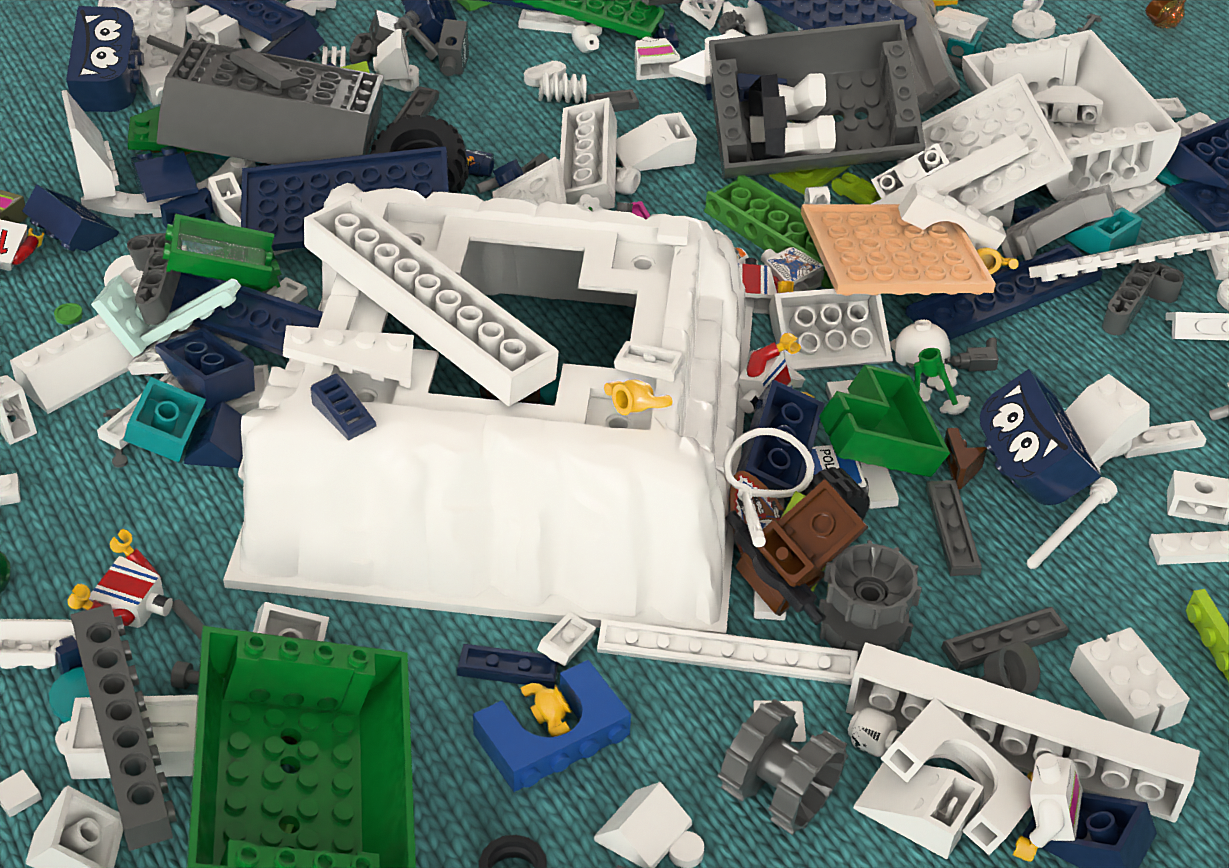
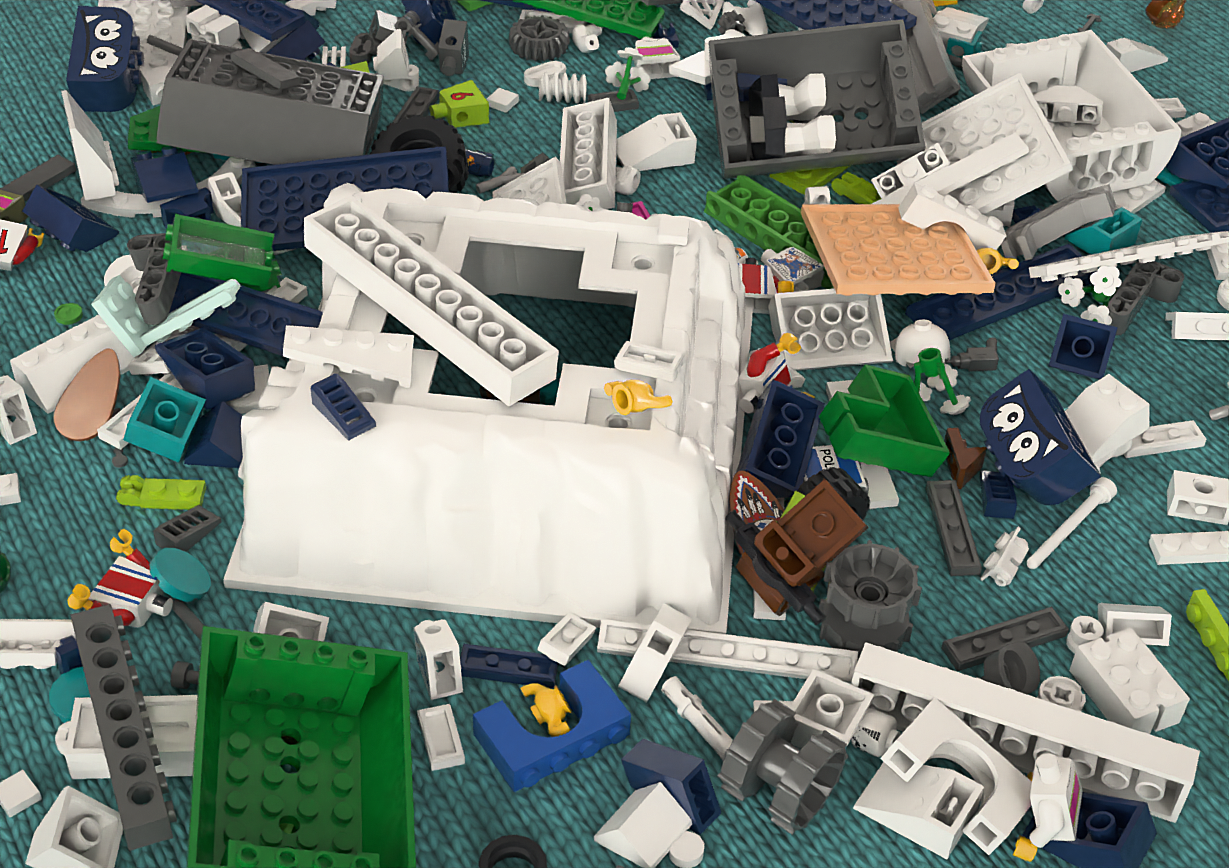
dark blue tile [493,159,524,187] -> none
white piece [723,428,815,547] -> none
white tile [1012,9,1056,39] -> none
none -> dark grey tile [0,155,77,201]
none -> shield [53,348,120,441]
none -> lime hinge [116,475,206,510]
none -> teal tile [149,548,211,602]
none -> dark grey slope [153,505,222,552]
none -> white torso [414,619,463,700]
none -> white tile [417,704,465,771]
none -> lime torso [430,80,489,128]
none -> white tile [487,88,519,113]
none -> dark grey gear [509,15,570,62]
none -> white plant [605,48,651,100]
none -> white slope [618,604,692,703]
none -> dark blue slope [621,739,722,835]
none -> white pin [661,676,733,761]
none -> white slope [790,669,875,748]
none -> dark blue slope [980,471,1017,519]
none -> white hinge [981,526,1029,587]
none -> white wheel [1037,676,1086,712]
none -> dark blue slope [1049,314,1118,380]
none -> white plant [1058,266,1122,325]
none -> white wheel [1066,616,1103,653]
none -> white brick [1098,603,1171,646]
none -> white slope [1106,38,1168,73]

